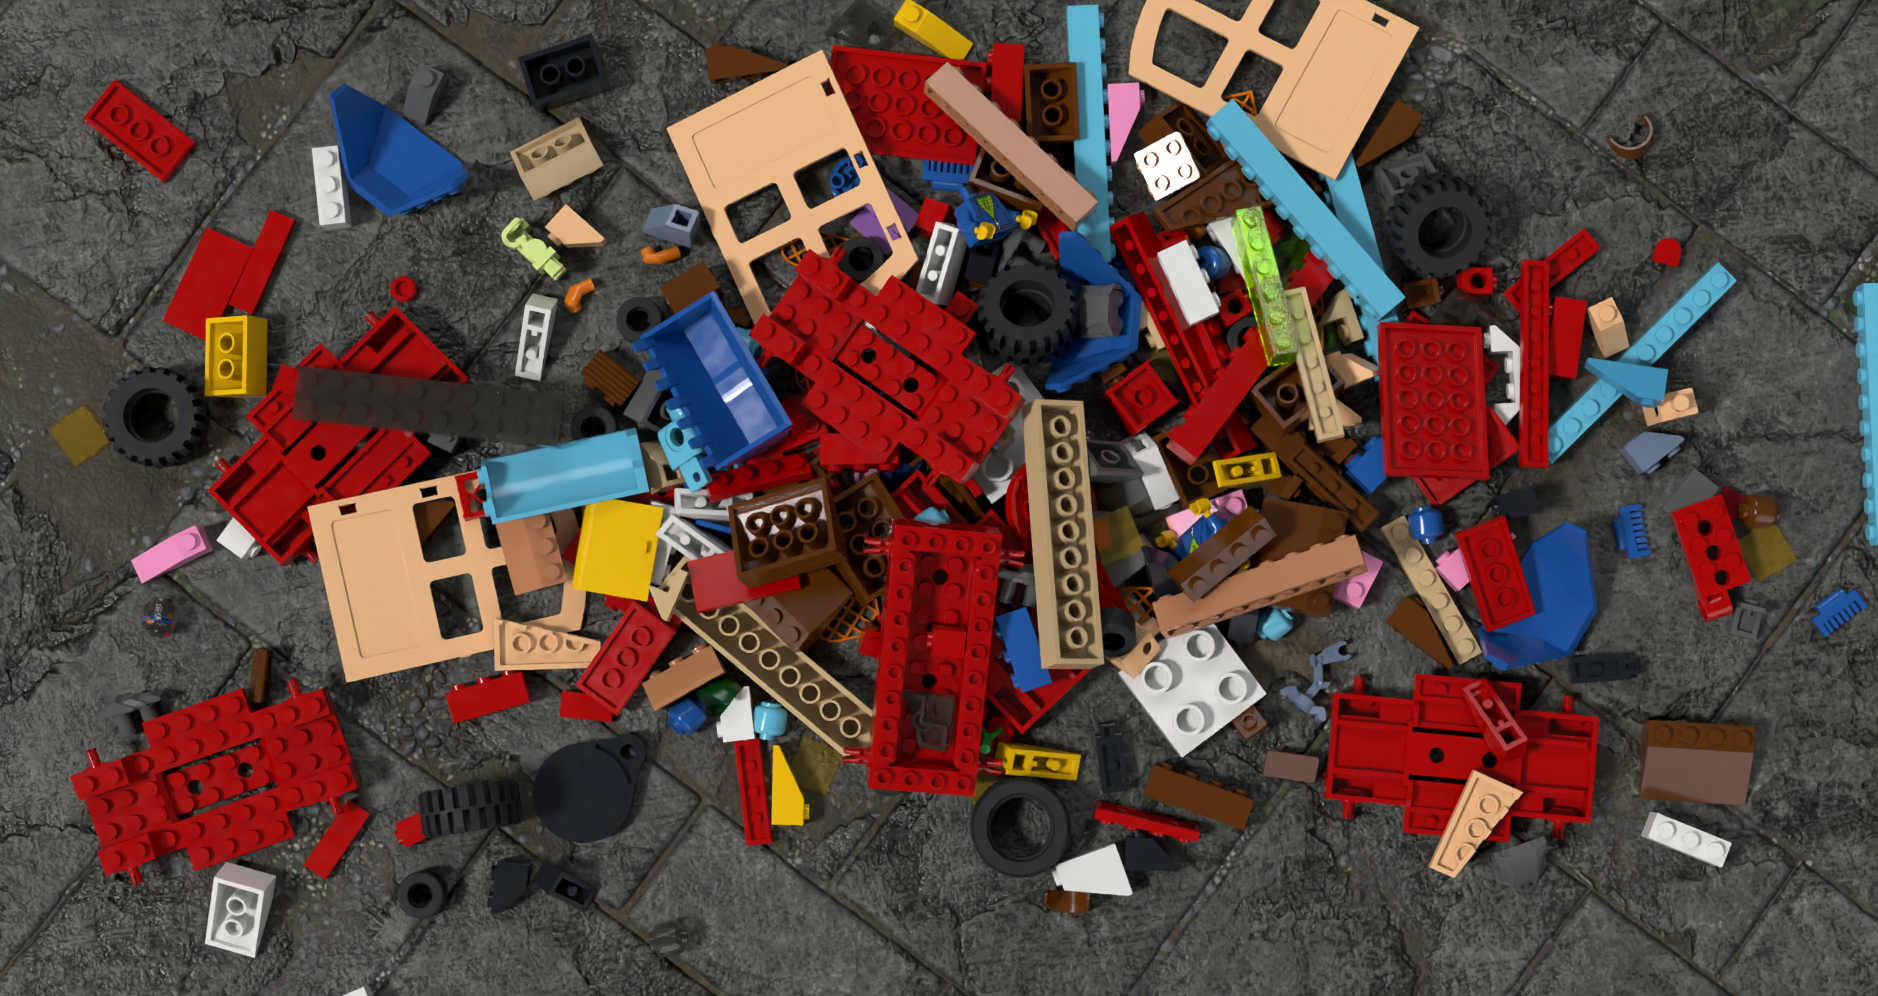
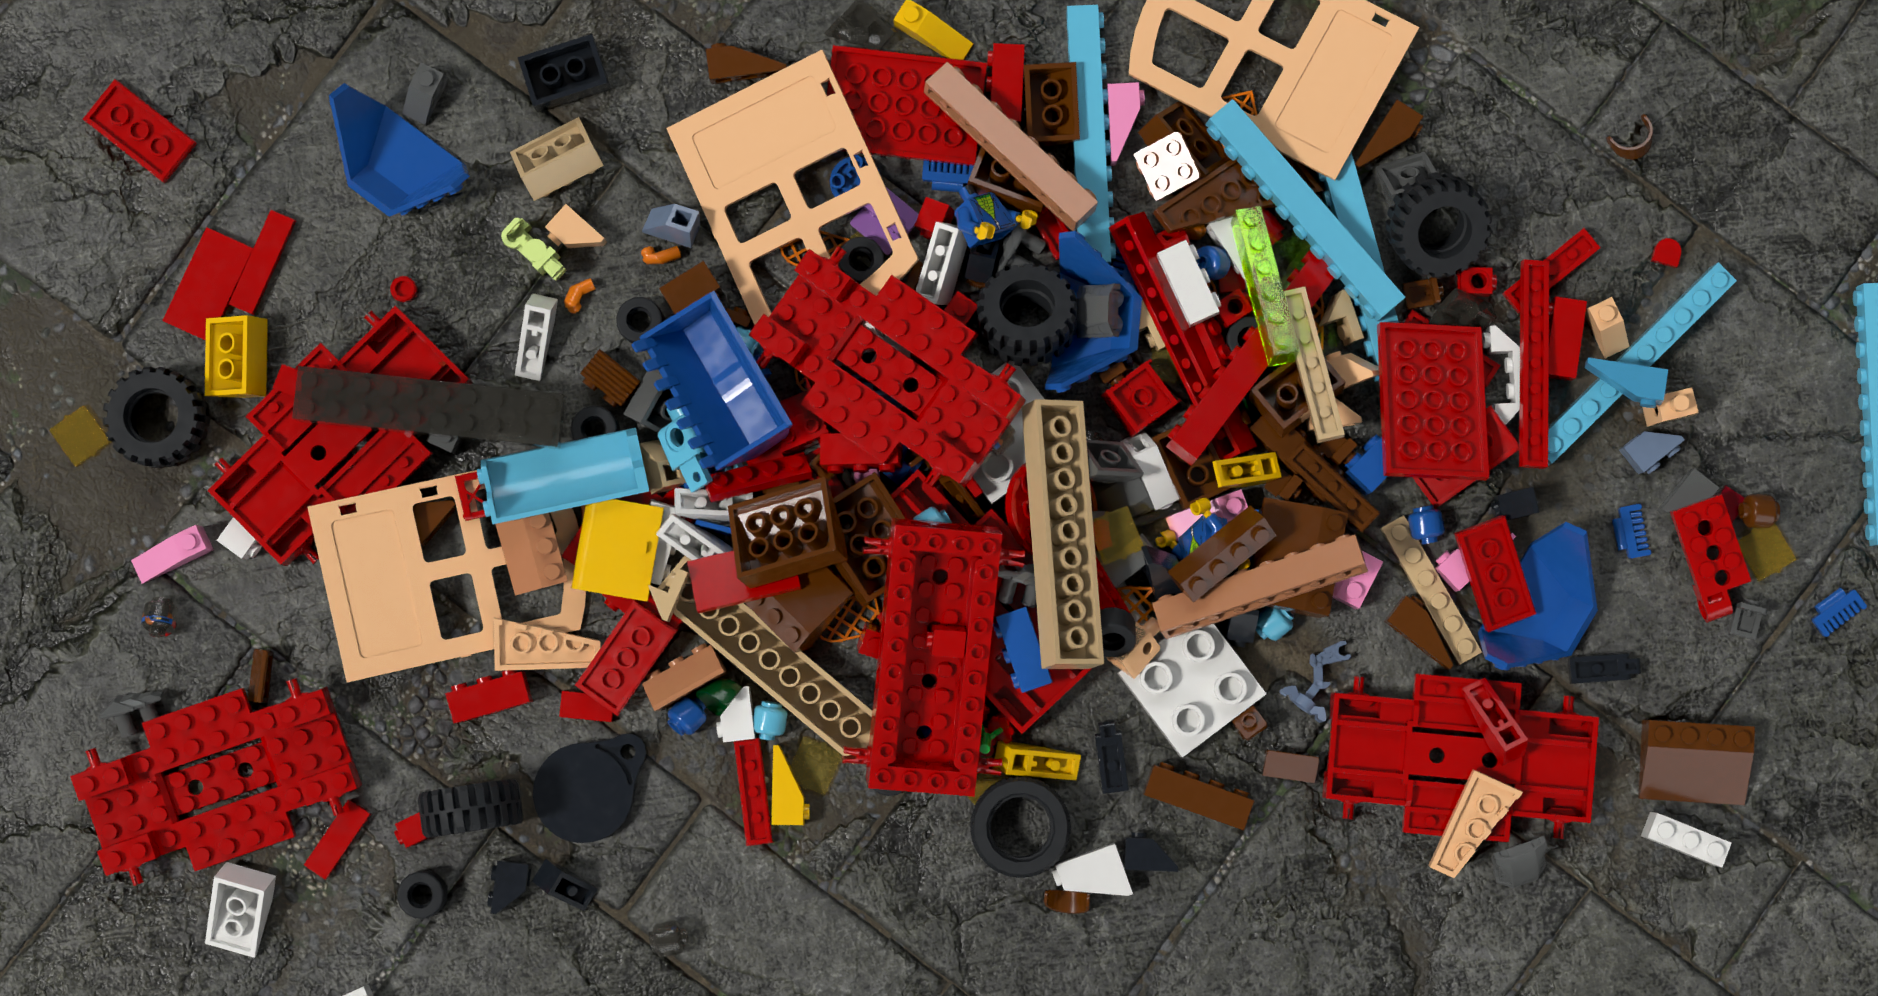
white brick [312,145,352,230] -> none
clear smoke slope [902,690,957,752] -> none
red plate [1094,800,1200,843] -> none

